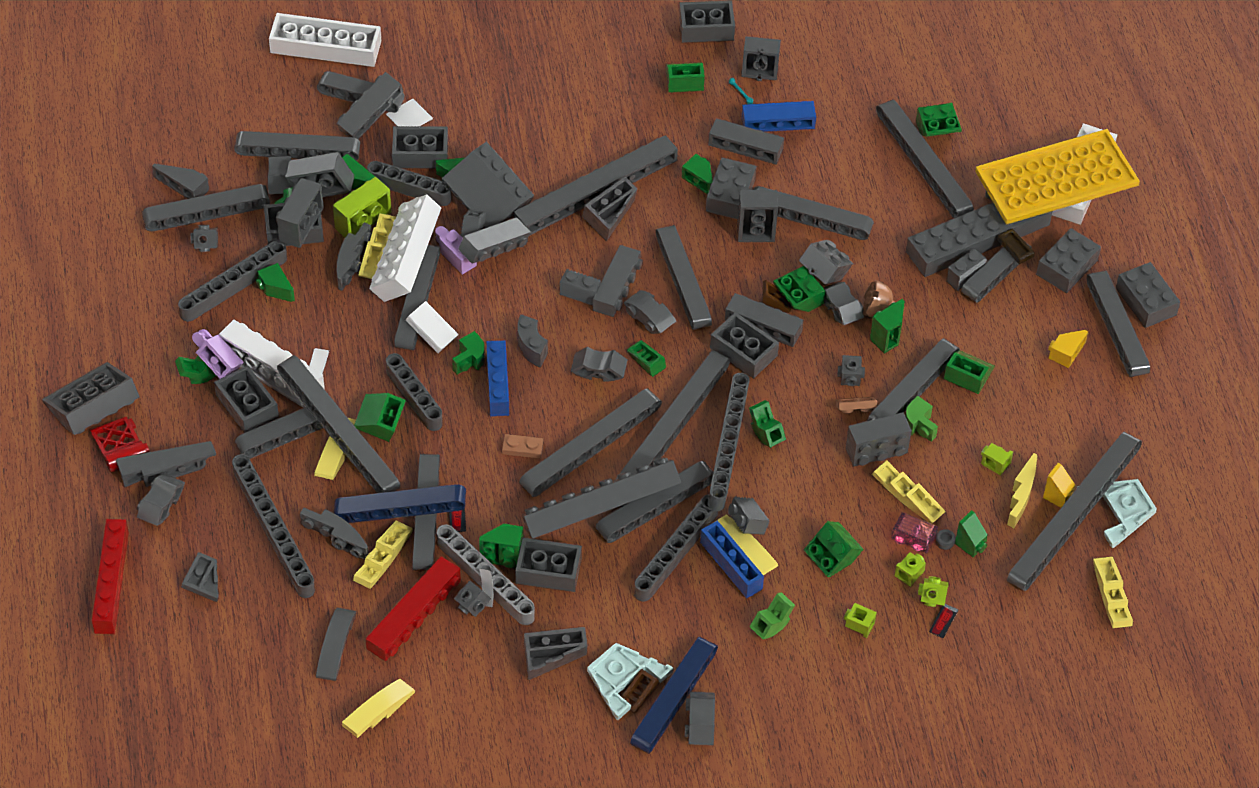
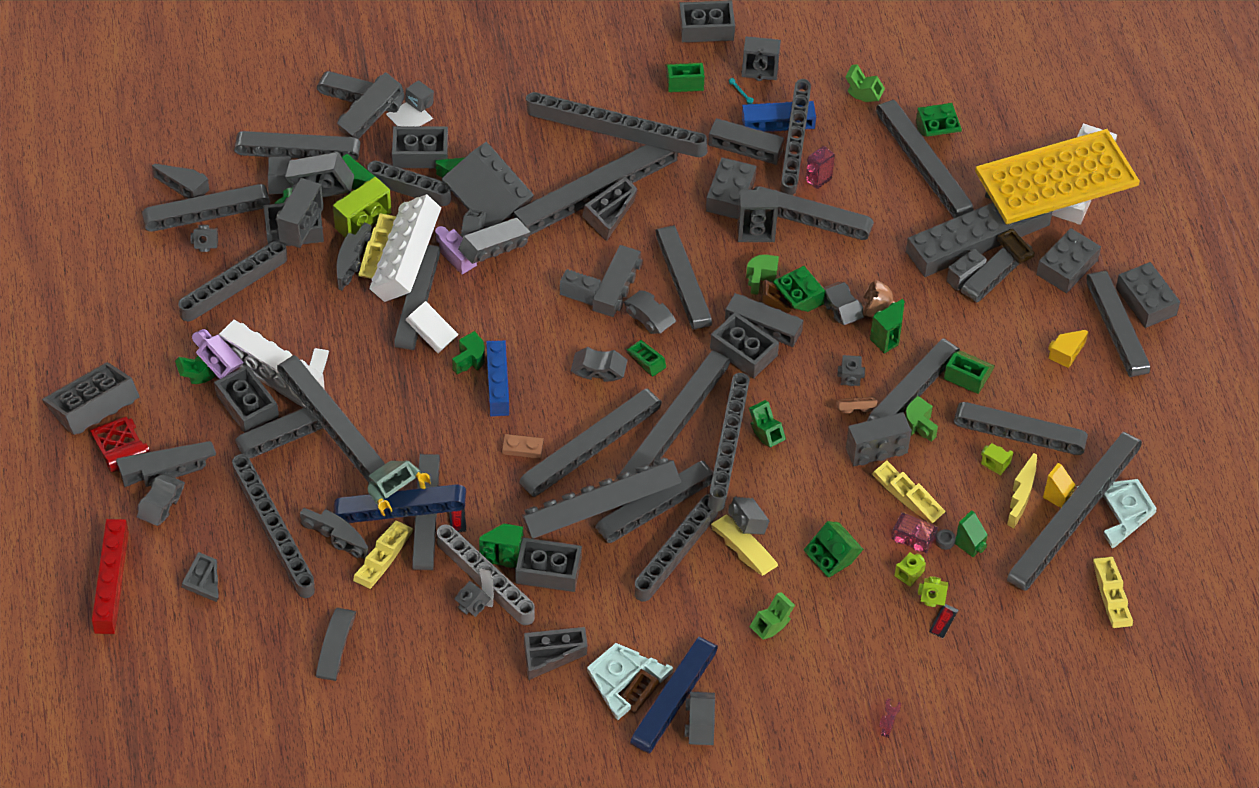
green slope [256,263,295,302] -> none
white brick [269,13,381,67] -> none
light yellow slope [314,418,356,480] -> none
light yellow slope [342,679,415,738] -> none
green slope [354,393,406,442] -> none
red brick [366,556,461,662] -> none
dark grey beam [386,353,443,431] -> none
dark grey brick [518,315,548,368] -> none
green slope [682,154,713,195] -> none
blue brick [700,520,764,599] -> none
dark grey brick [799,240,854,285] -> none
lime brick [844,603,877,638] -> none
none -> sand green torso [368,460,431,516]
none -> dark grey brick [405,80,434,112]
none -> dark grey beam [526,92,708,157]
none -> bright green brick [746,255,779,295]
none -> dark grey beam [780,79,811,195]
none -> clear pink brick [805,146,835,189]
none -> bright green brick [845,64,885,102]
none -> clear pink plate [879,698,901,738]
none -> dark grey beam [954,402,1088,455]

